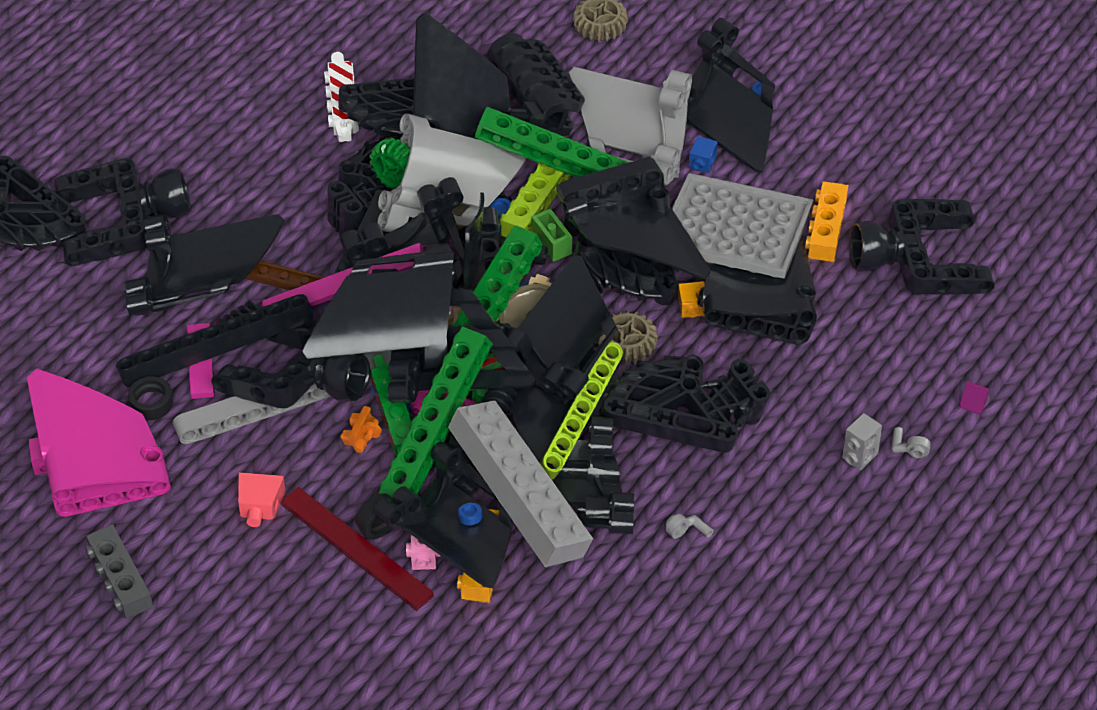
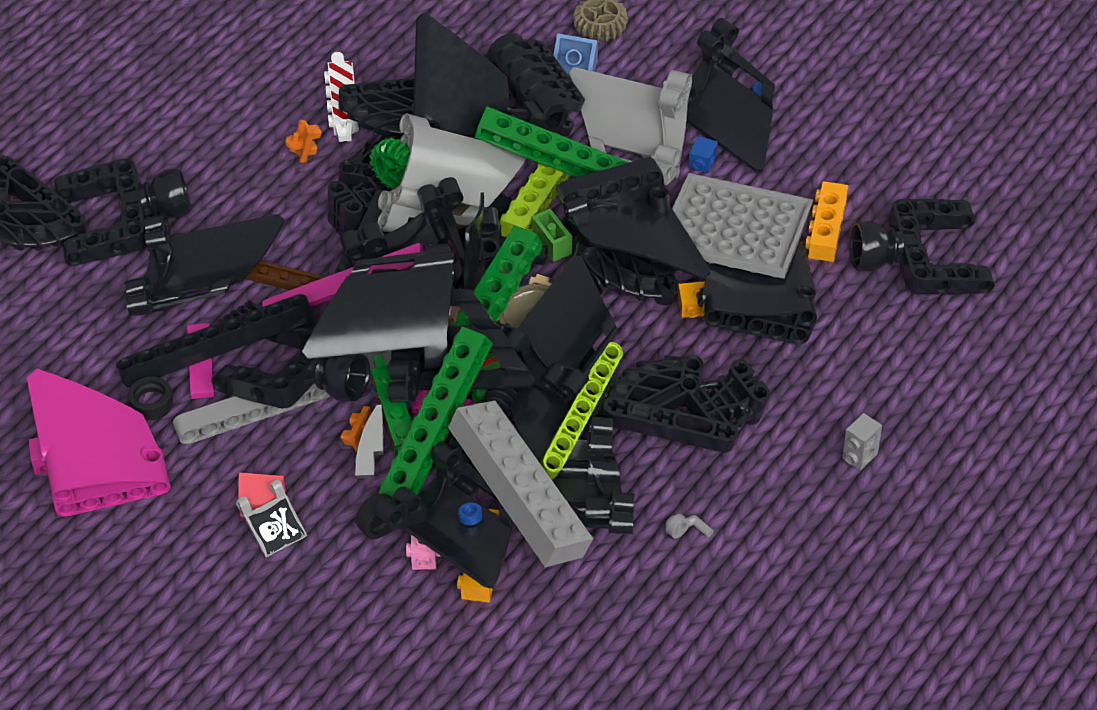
dark grey brick [85,524,153,619] -> none
dark red tile [282,487,434,611] -> none
blue tile [490,198,511,219] -> none
dark tan gear [597,310,658,365] -> none
light grey plate [891,427,930,458] -> none
magenta slope [960,381,989,414] -> none
none -> flag [236,479,307,558]
none -> orange hips [285,120,322,163]
none -> light grey slope [355,405,384,479]
none -> medium blue slope [554,33,598,78]

